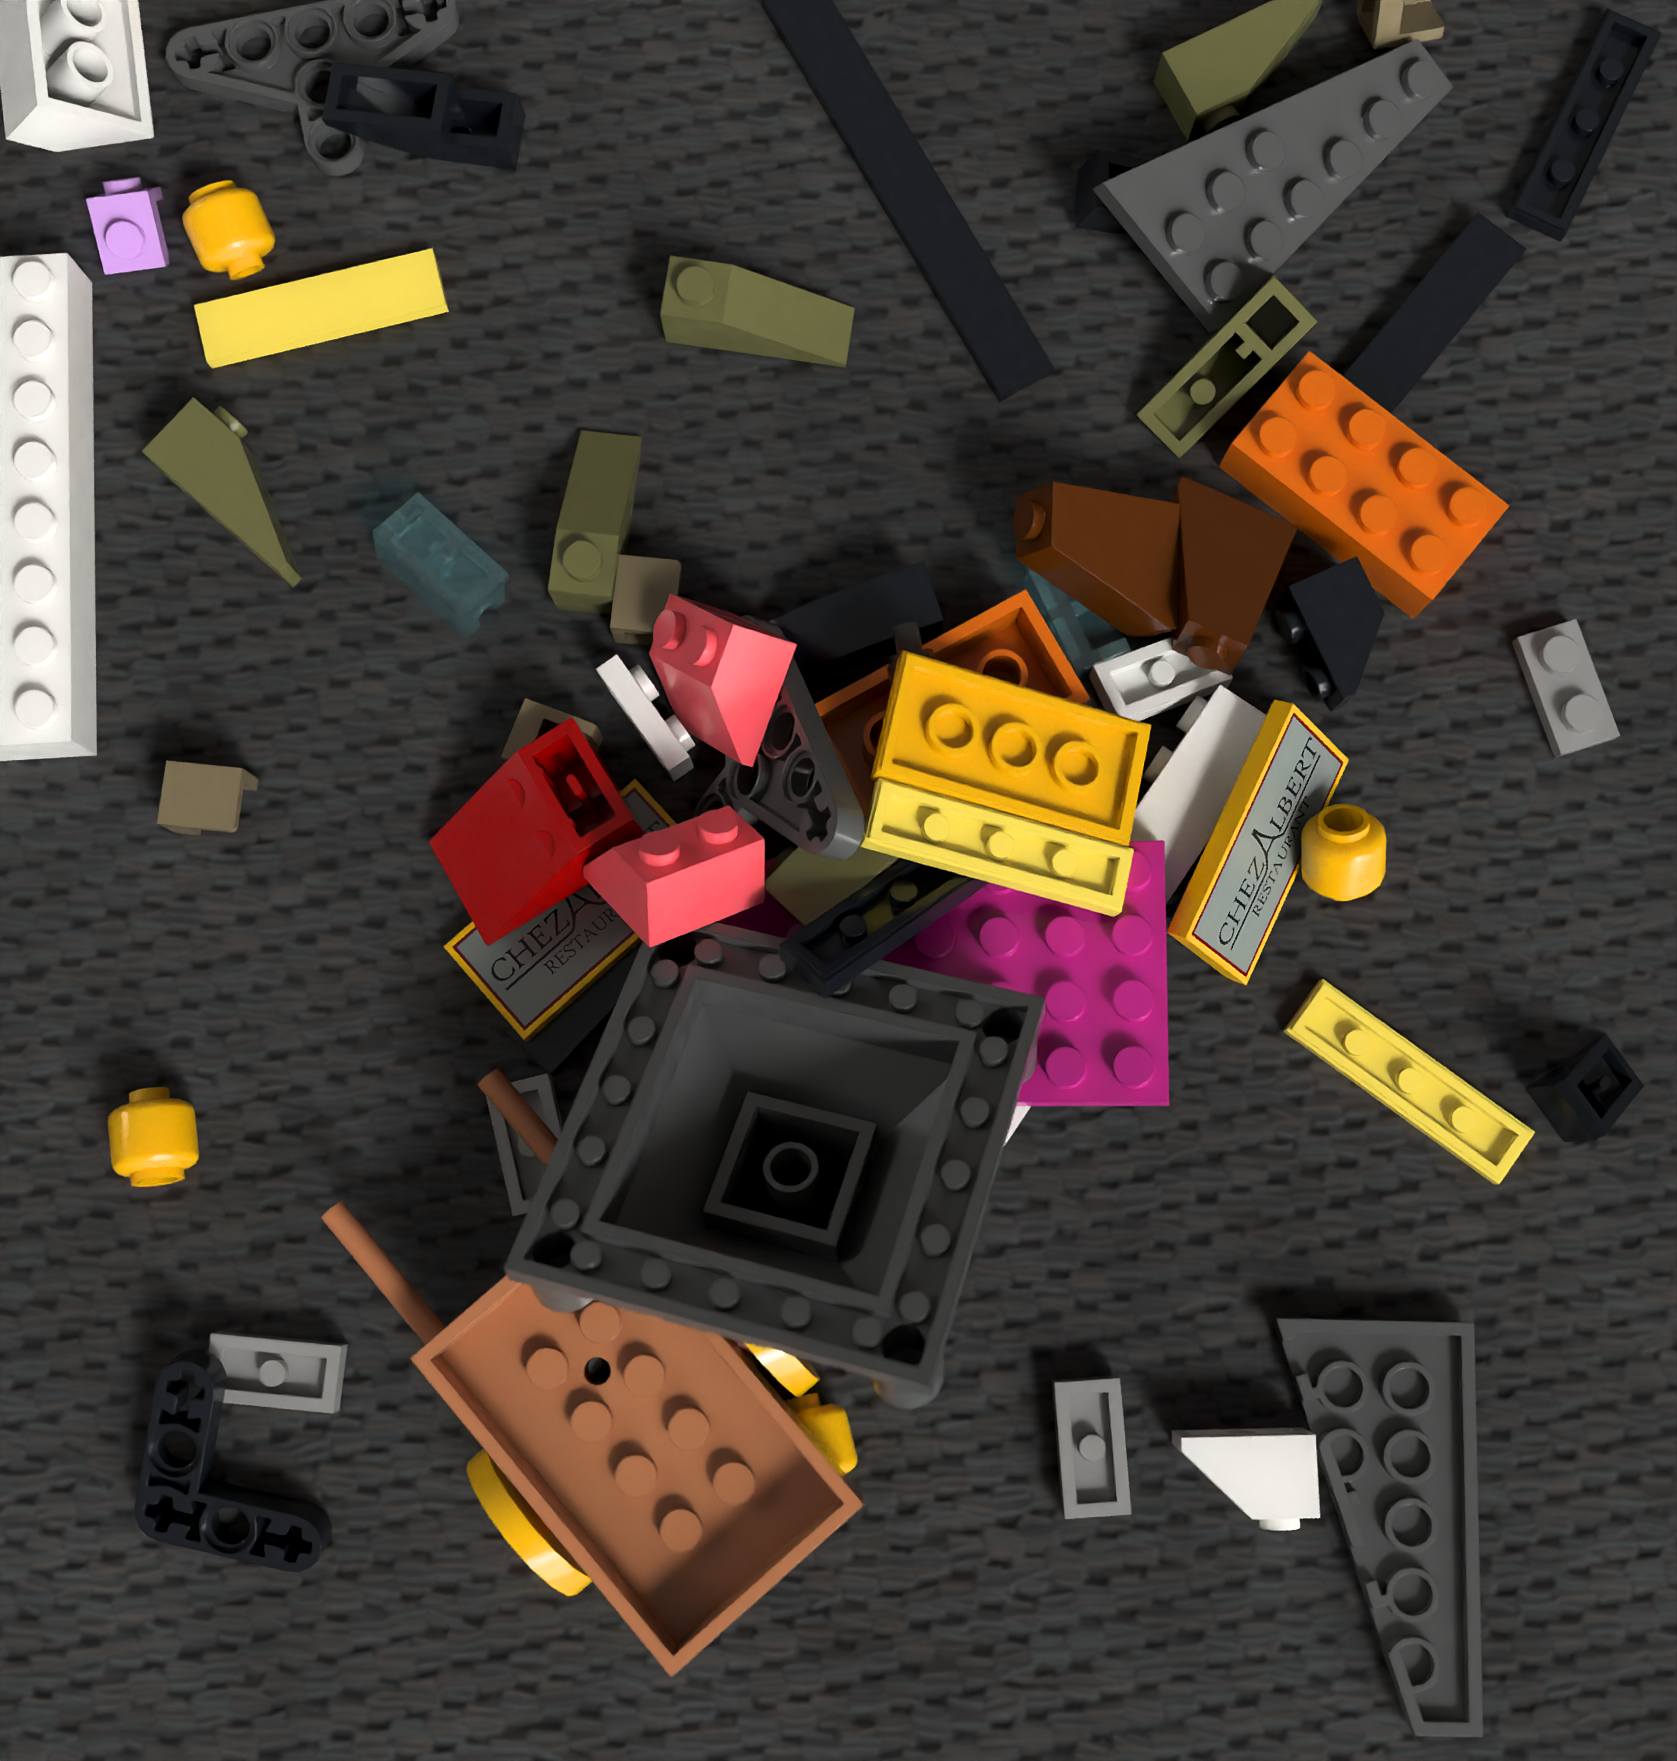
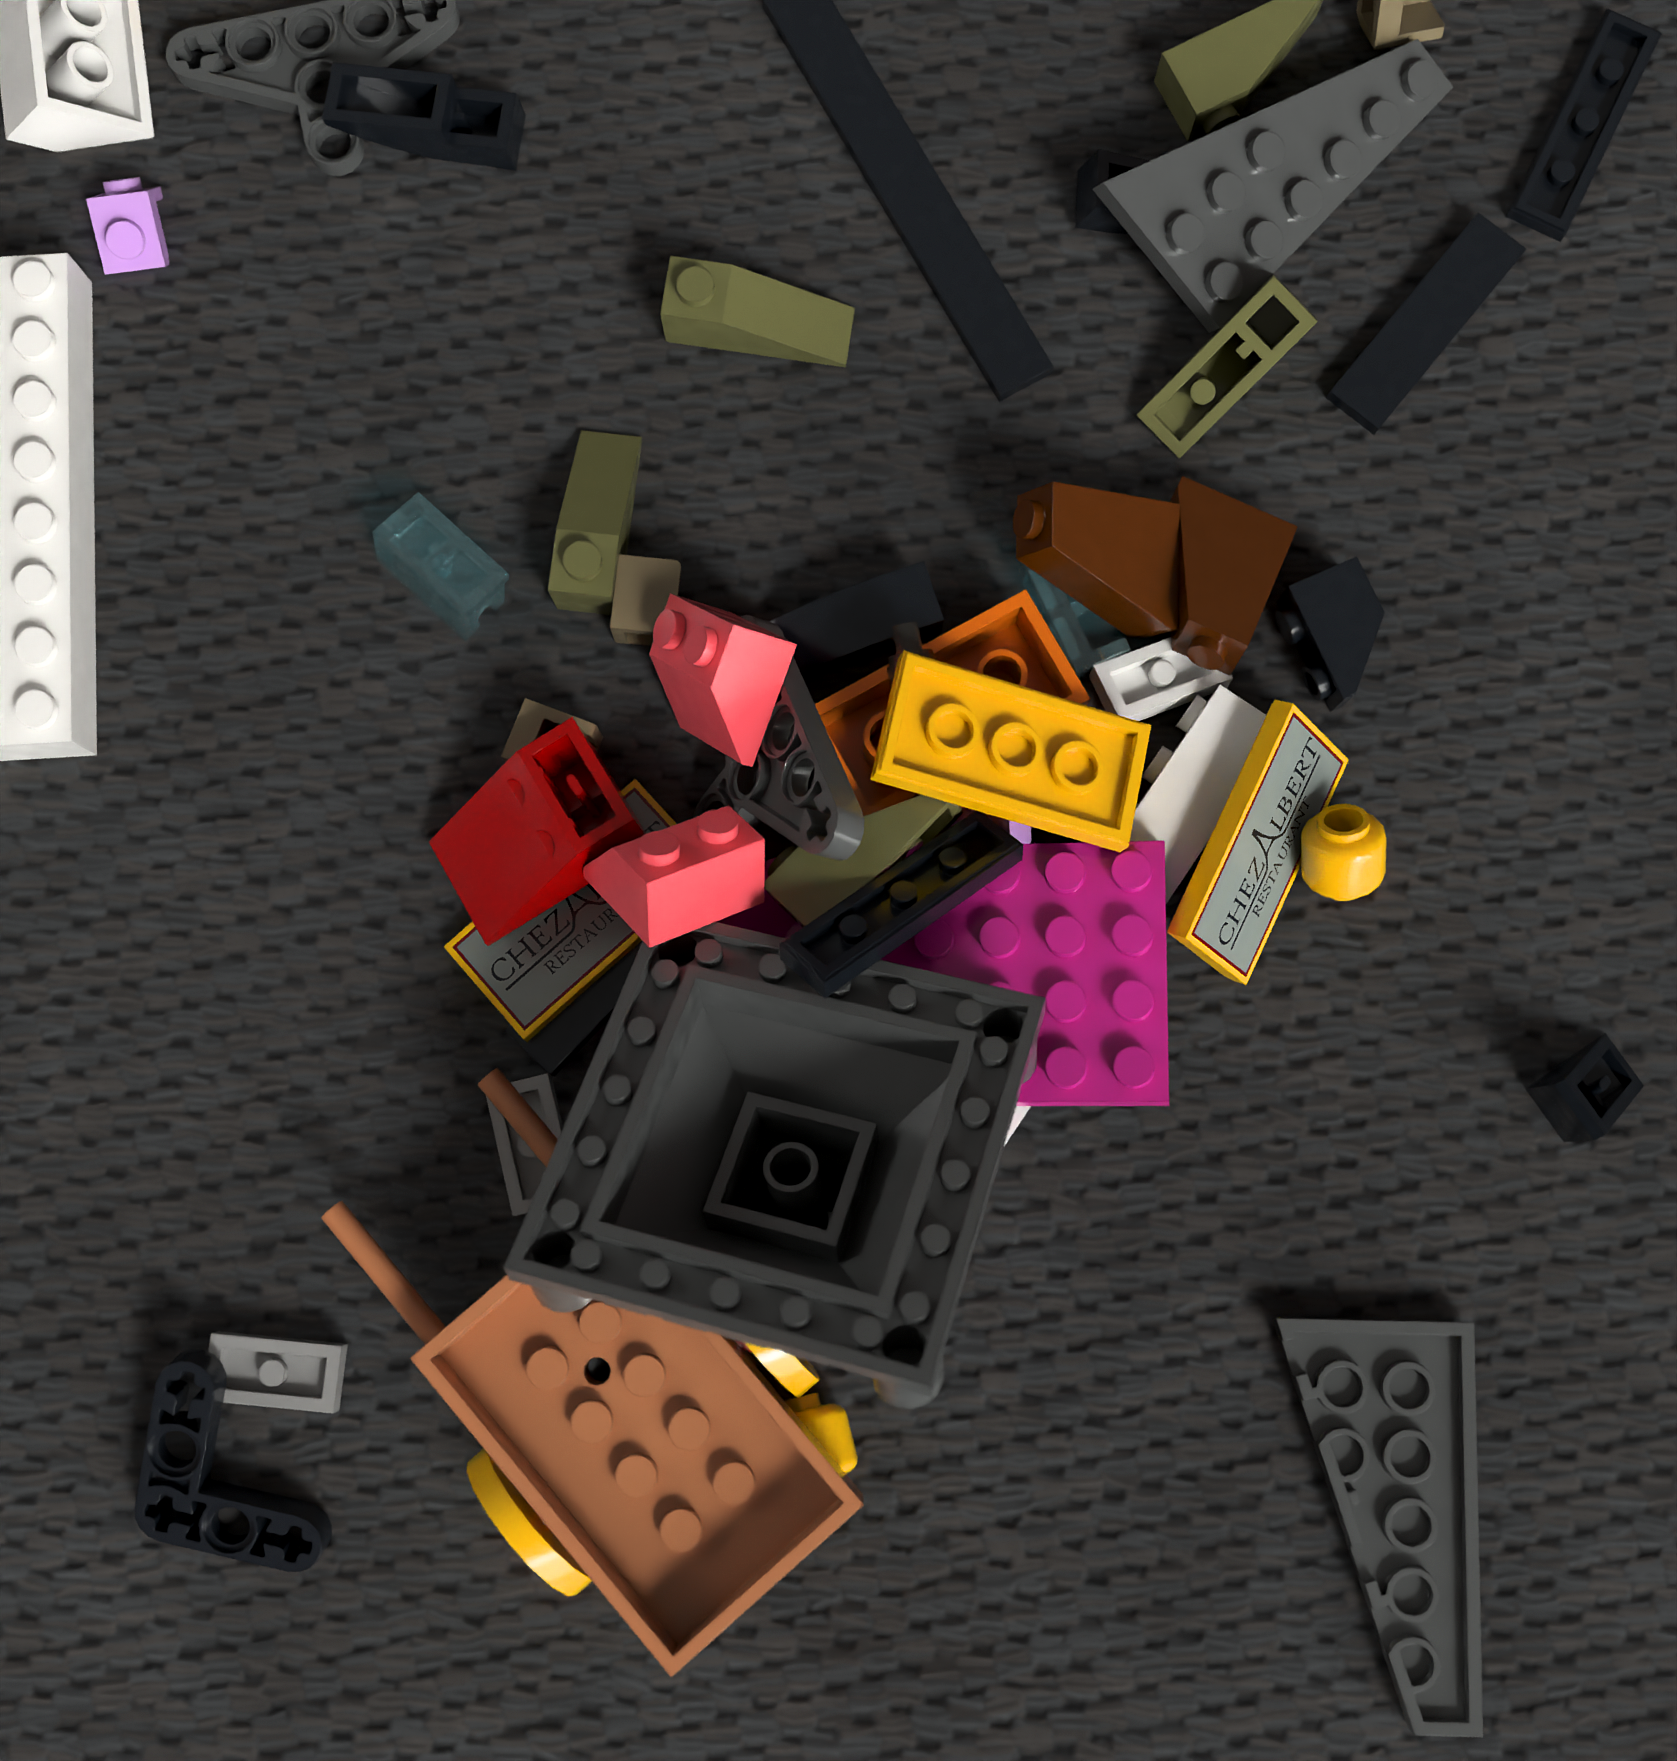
yellow head [107,1087,199,1187] -> none
olive slope [142,397,302,588] -> none
dark tan panel [157,761,258,835] -> none
yellow head [182,180,275,280] -> none
light yellow tile [194,248,449,368] -> none
white plate [596,655,696,781] -> none
light yellow tile [860,778,1134,917] -> none
light grey plate [1052,1376,1131,1519] -> none
white slope [1172,1427,1320,1530] -> none
orange brick [1219,351,1510,619] -> none
light yellow tile [1283,979,1535,1184] -> none
light grey plate [1512,619,1620,758] -> none

